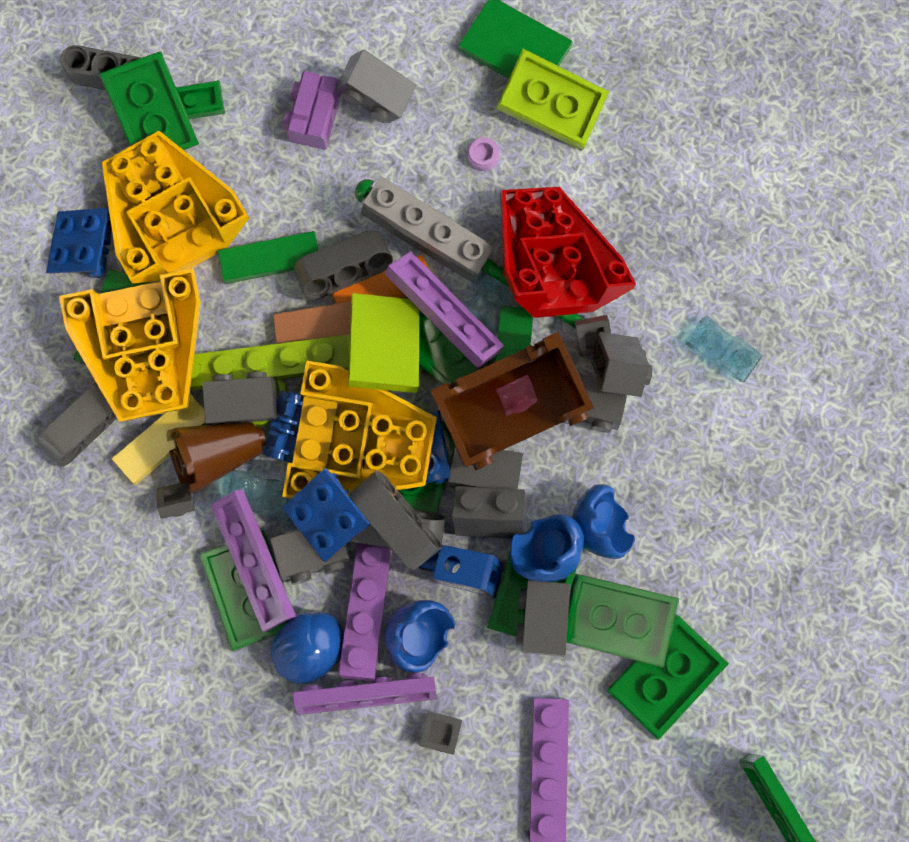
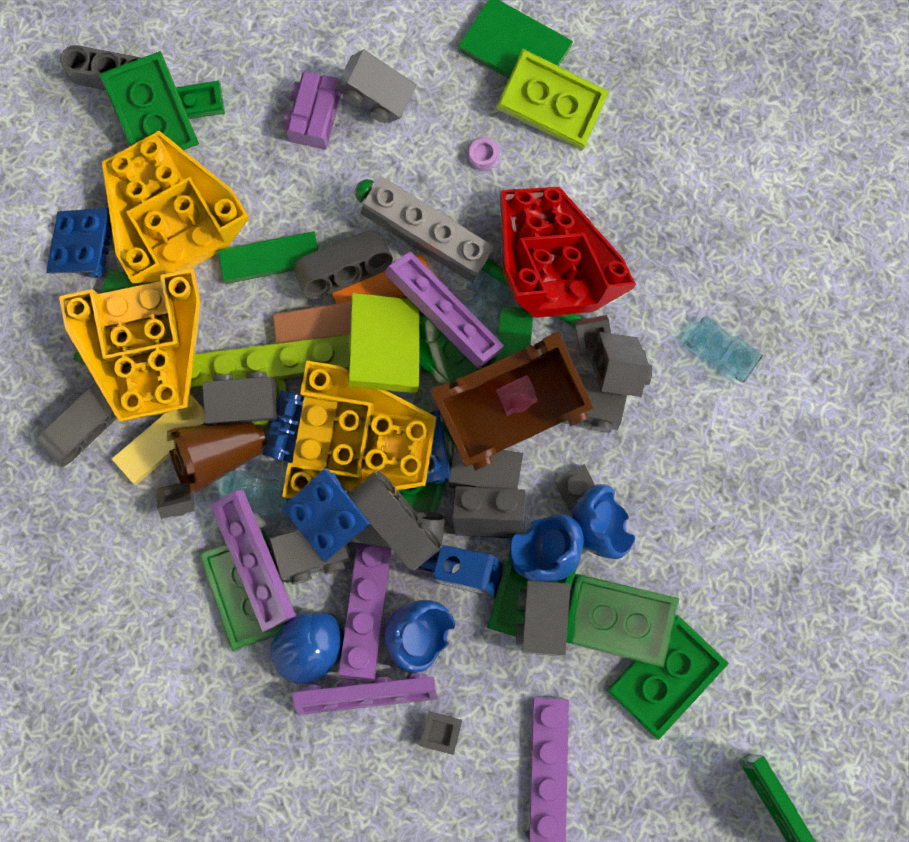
none -> dark grey plate [553,464,595,510]

